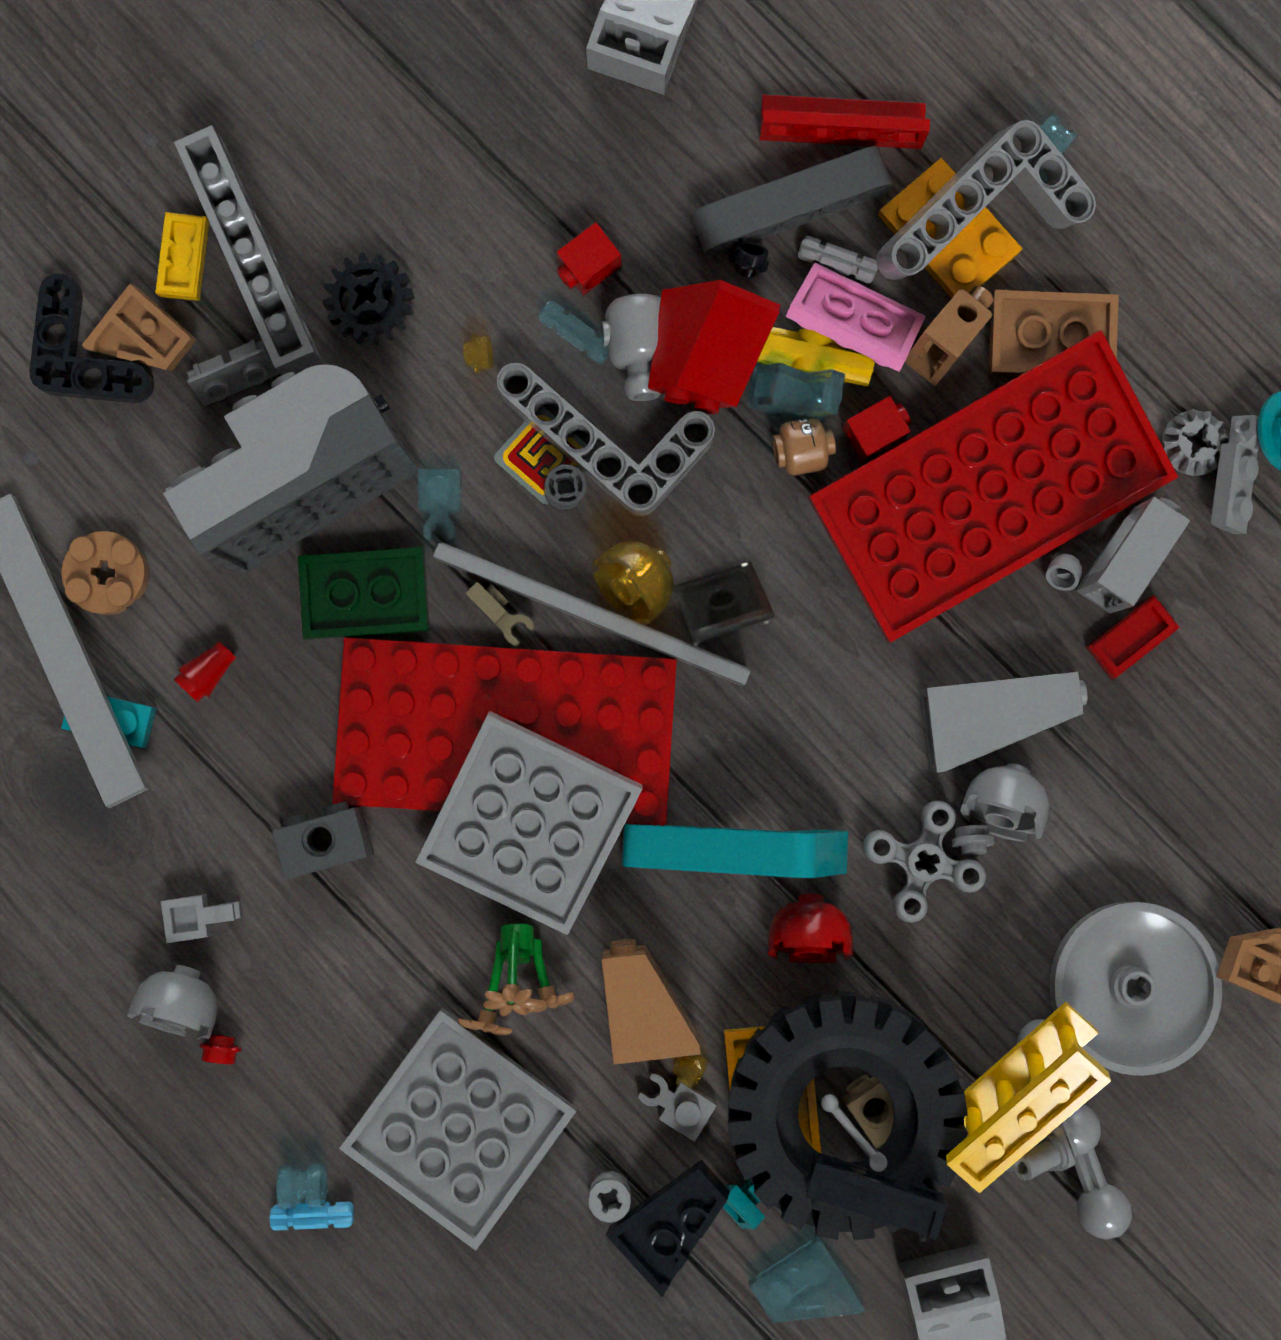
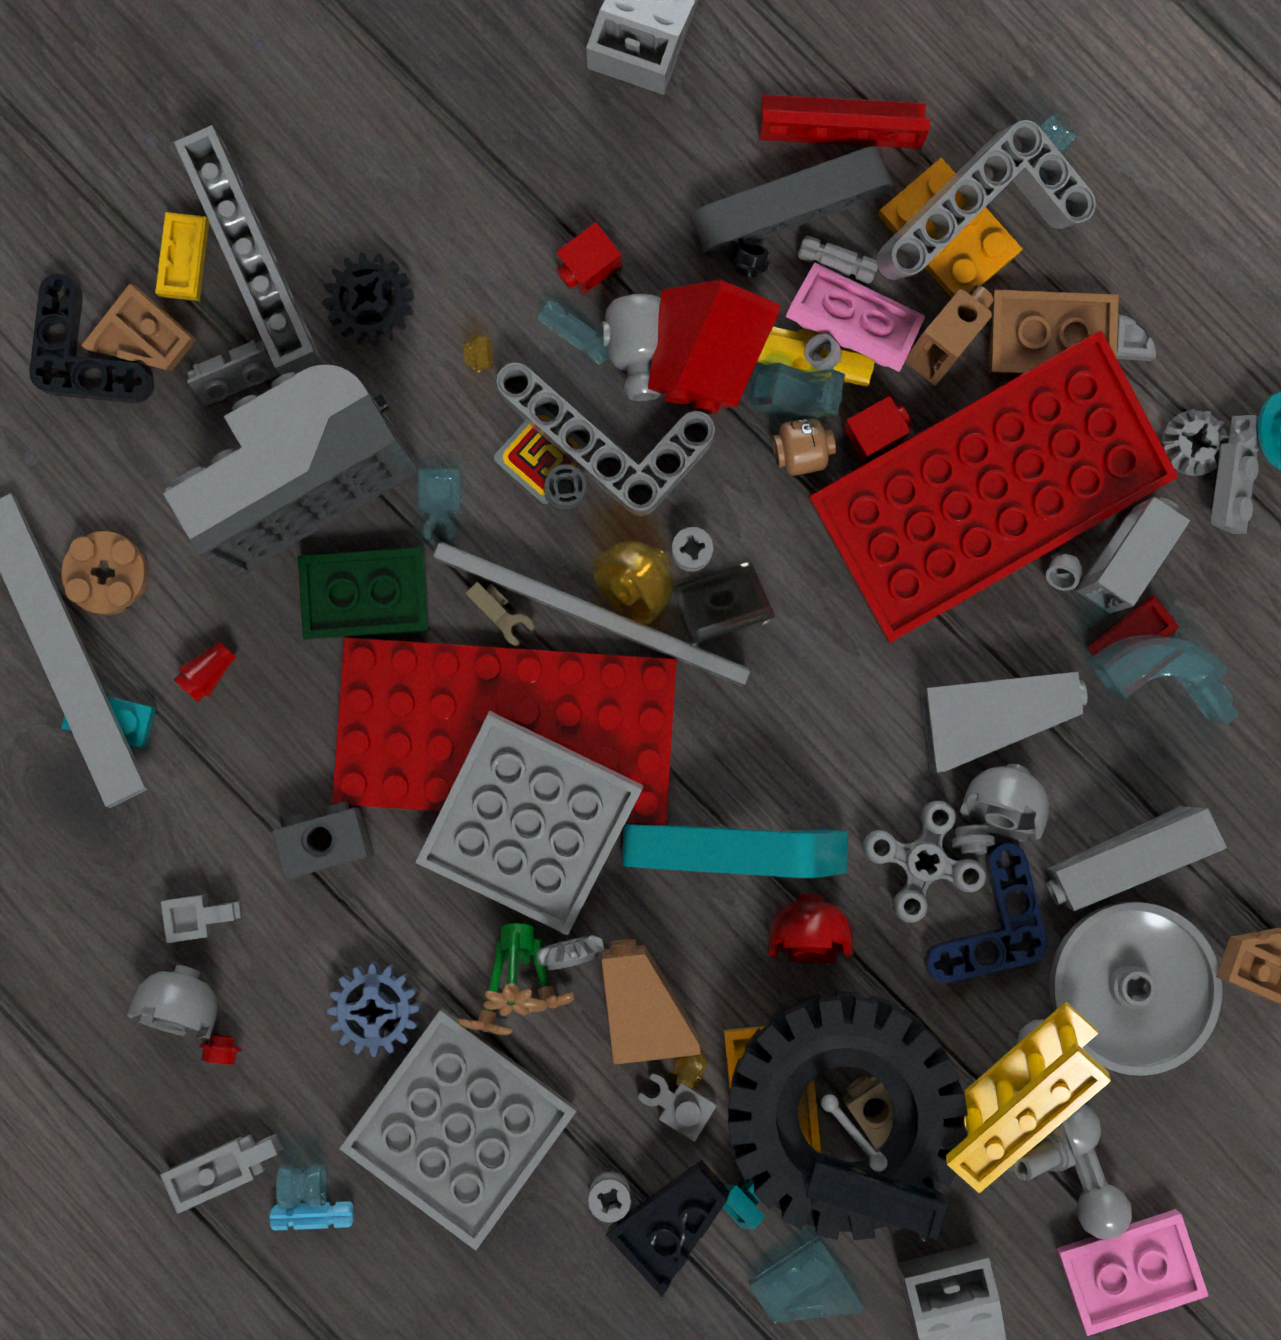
none -> light grey hinge [160,1133,283,1214]
none -> sand blue gear [327,962,422,1057]
none -> light grey gear [536,935,605,970]
none -> light grey wheel [671,527,713,572]
none -> light grey hinge [804,334,842,372]
none -> dark blue beam [924,842,1047,983]
none -> light grey slope [1046,806,1227,911]
none -> bright pink plate [1056,1209,1209,1336]
none -> clear light blue arch [1086,635,1239,725]
none -> light grey tile [1117,315,1156,361]

